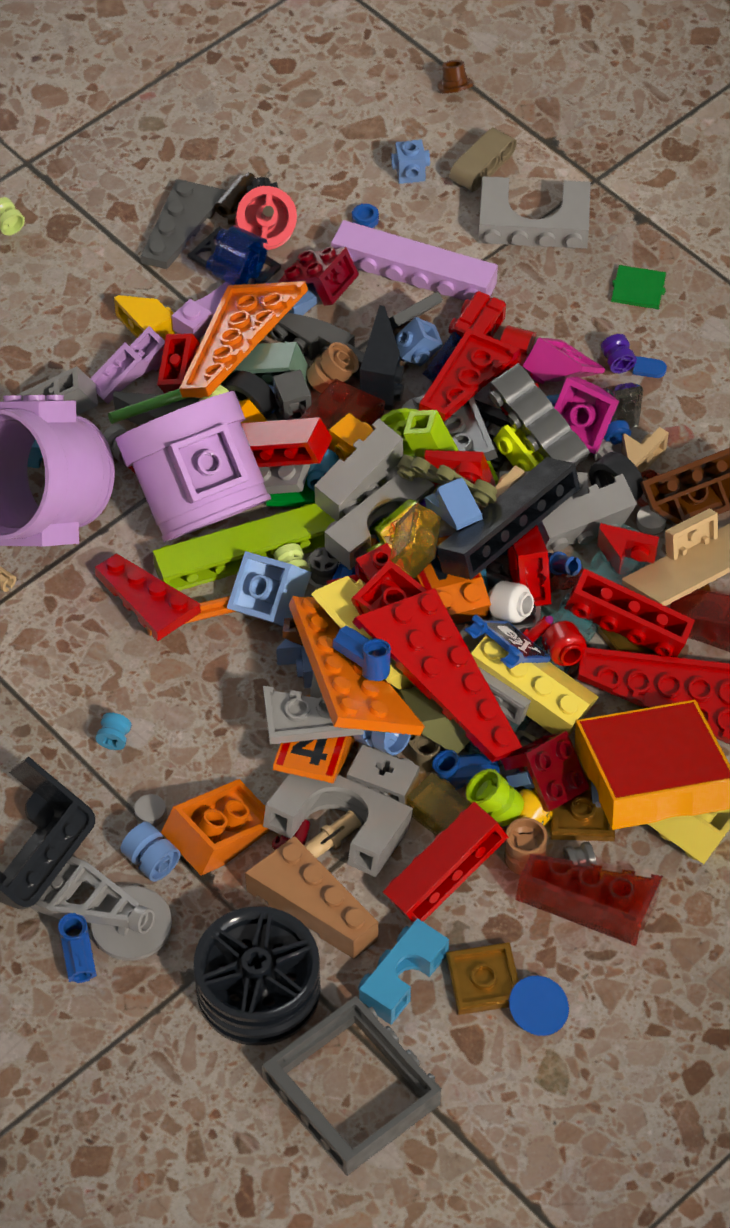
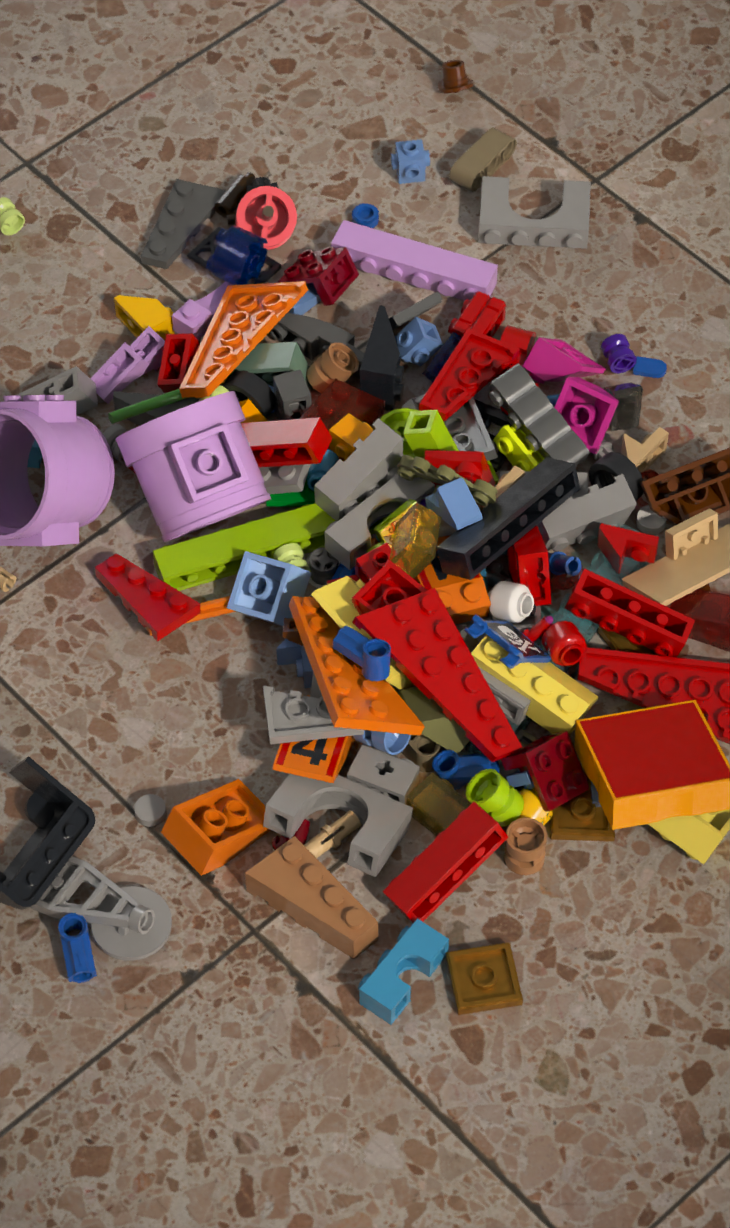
dark azure wheel [95,713,132,750] -> none
medium blue wheel [120,822,181,882] -> none
black wheel [194,906,321,1046] -> none
dark grey window [262,996,442,1176] -> none
blue sticker [509,975,569,1036] -> none
clear red wedge [516,854,663,946] -> none
dark grey wheel [563,841,597,878] -> none
blue tile [603,420,631,445] -> none
green piece [611,265,666,310] -> none

